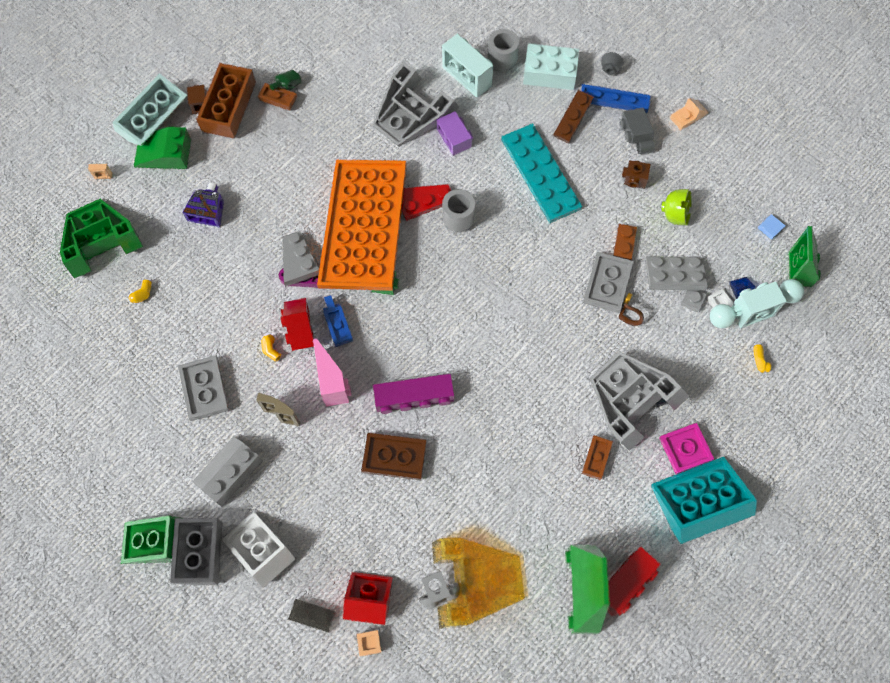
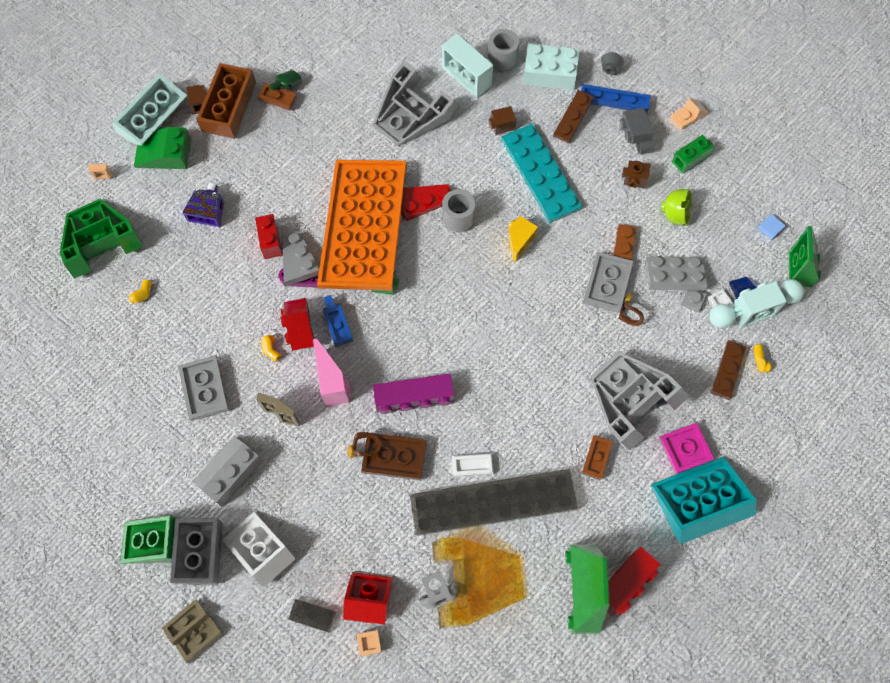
medium lavender brick [437,111,473,156] -> none
none -> dark tan slope [162,599,224,664]
none -> red brick [255,214,283,259]
none -> reddish brown piece [347,432,381,458]
none -> clear smoke plate [410,469,578,536]
none -> white tile [452,453,493,477]
none -> reddish brown brick [488,106,516,135]
none -> yellow slope [508,216,538,262]
none -> green brick [672,134,714,174]
none -> reddish brown plate [710,340,747,400]

